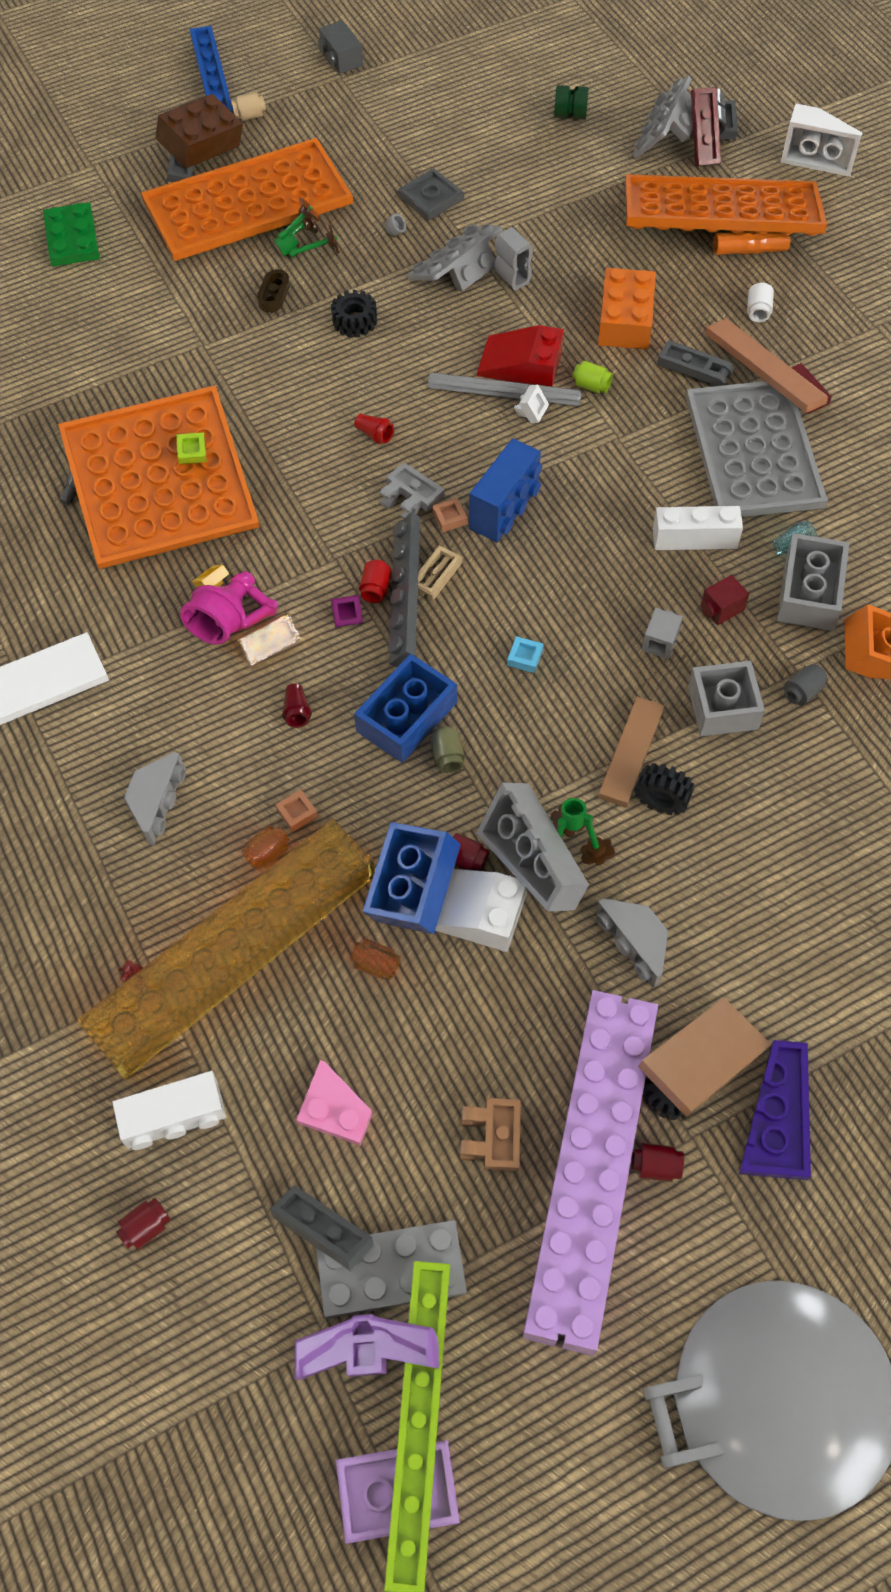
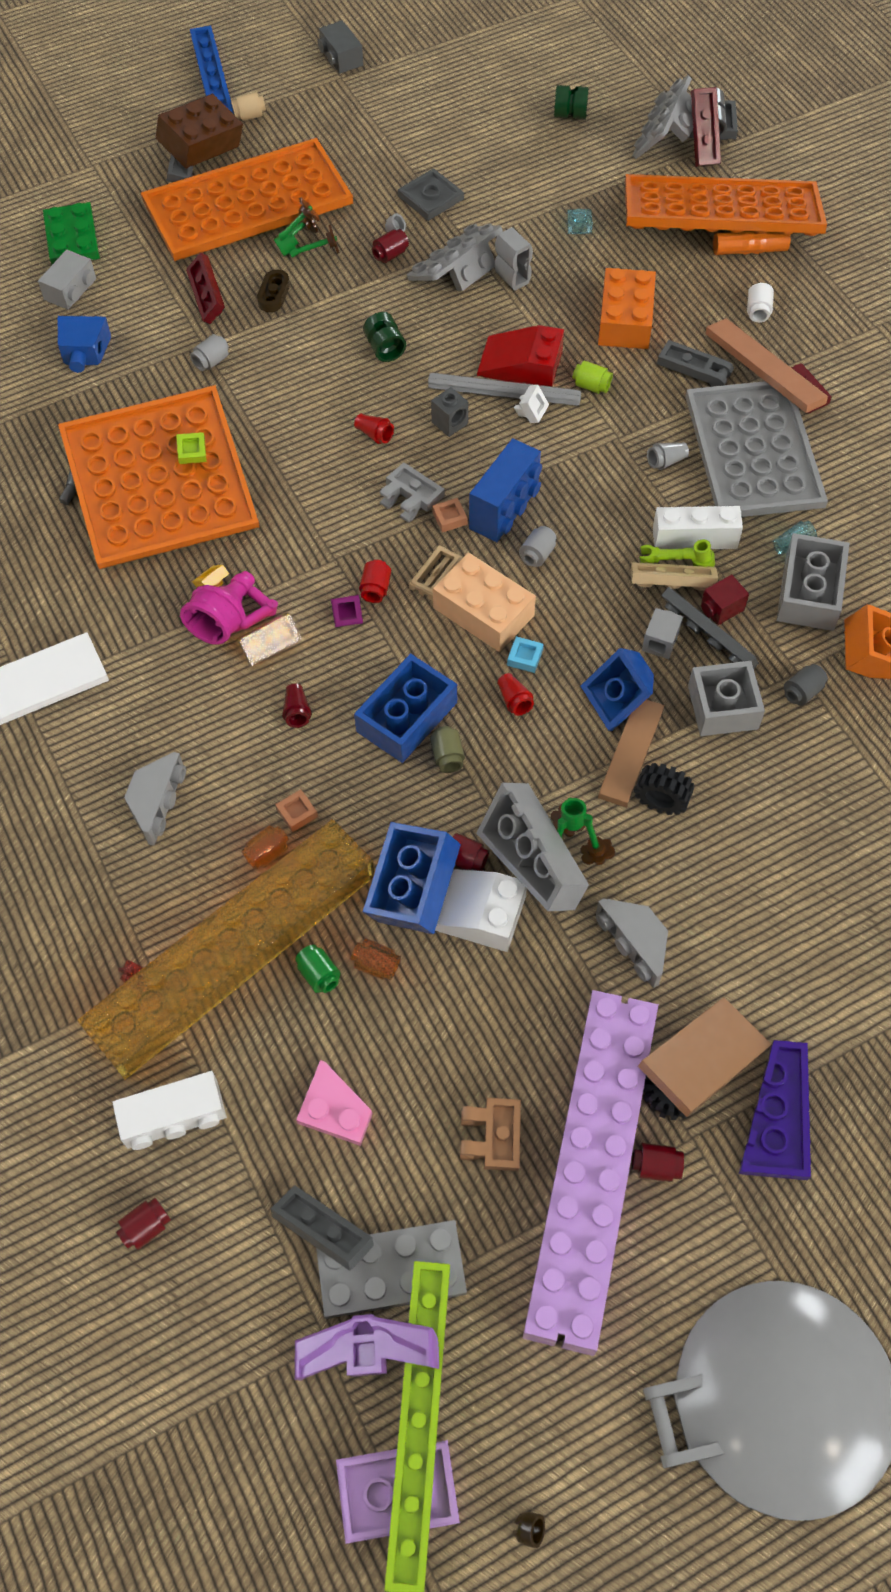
black tyre [331,290,377,338] -> none
dark grey plate [388,513,420,667] -> none
white slope [781,104,862,177] -> none
none -> light grey brick [38,249,96,310]
none -> blue torso [57,316,111,373]
none -> dark red plate [186,252,225,324]
none -> light grey brick [190,334,229,371]
none -> green brick [295,945,341,993]
none -> dark green wheel [363,312,406,362]
none -> dark red brick [372,229,409,263]
none -> dark grey brick [431,387,469,437]
none -> light nougat brick [433,552,536,652]
none -> red cone [497,673,534,716]
none -> dark brown hinge [513,1512,545,1548]
none -> light grey brick [519,526,557,567]
none -> clear light blue plate [567,209,593,234]
none -> blue slope [581,648,654,731]
none -> tan plate [631,562,718,591]
none -> lime brick [640,539,715,567]
none -> light grey cone [647,442,689,470]
none -> dark grey plate [661,587,759,669]

